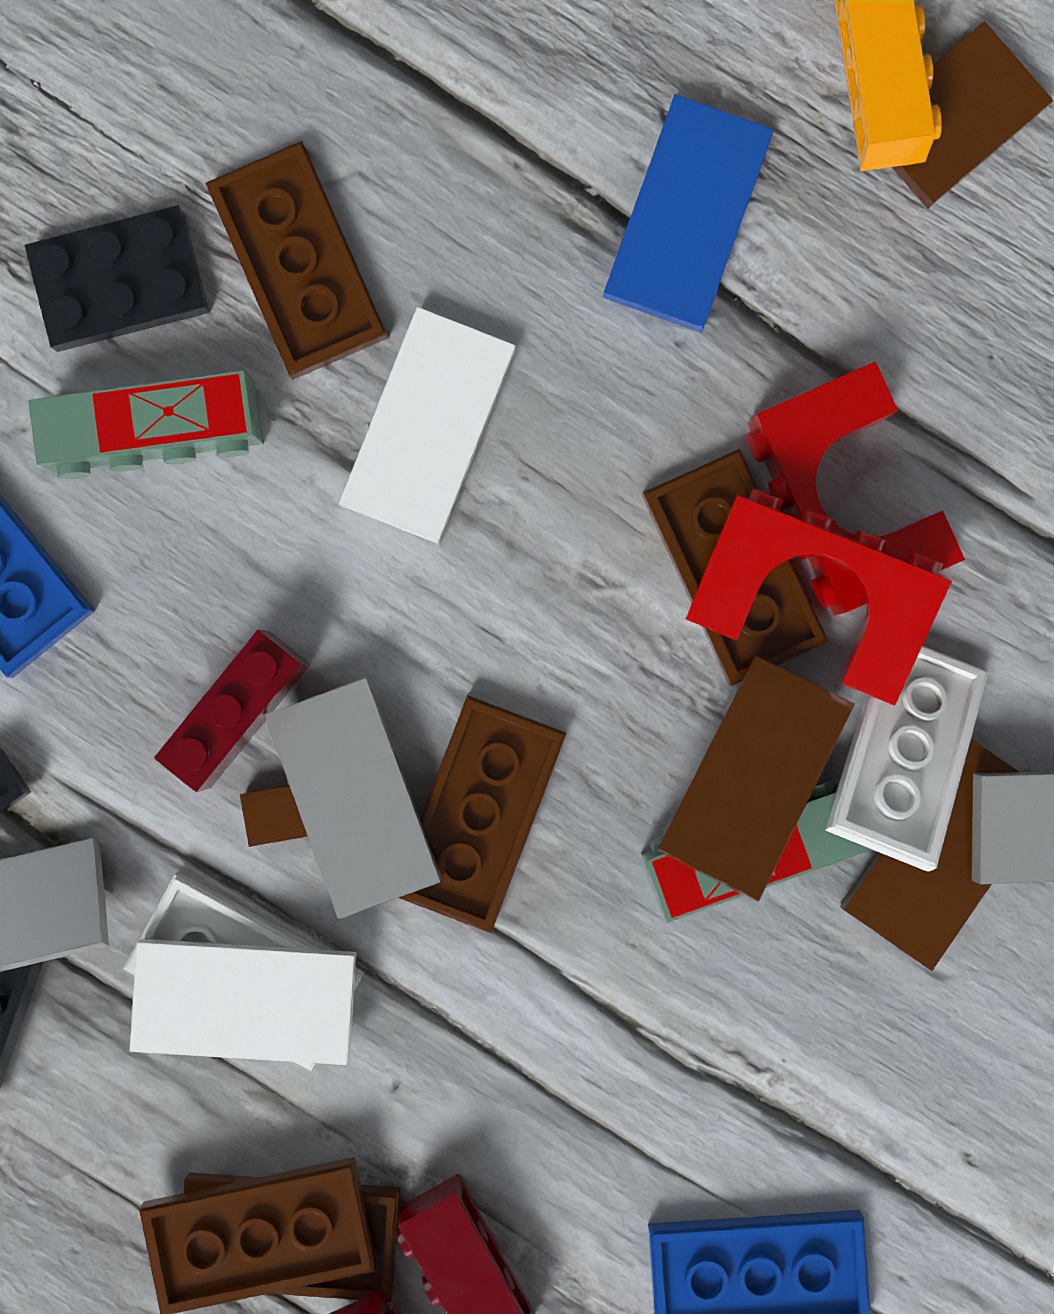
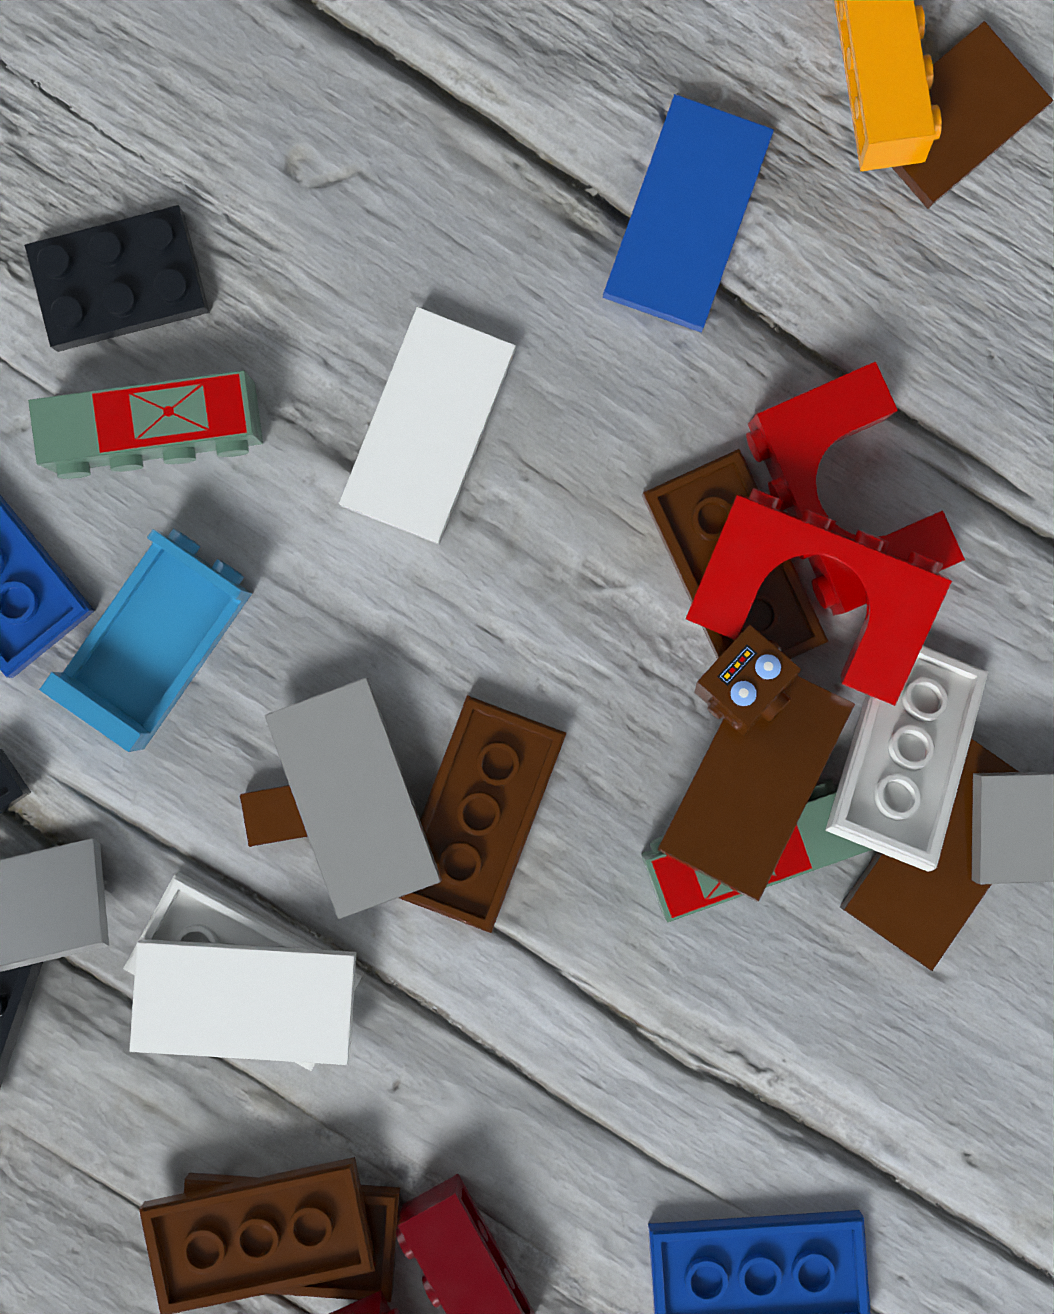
dark red brick [154,629,311,793] -> none
reddish brown tile [205,141,388,380] -> none
none -> dark azure panel [39,528,252,752]
none -> reddish brown head [694,625,801,736]

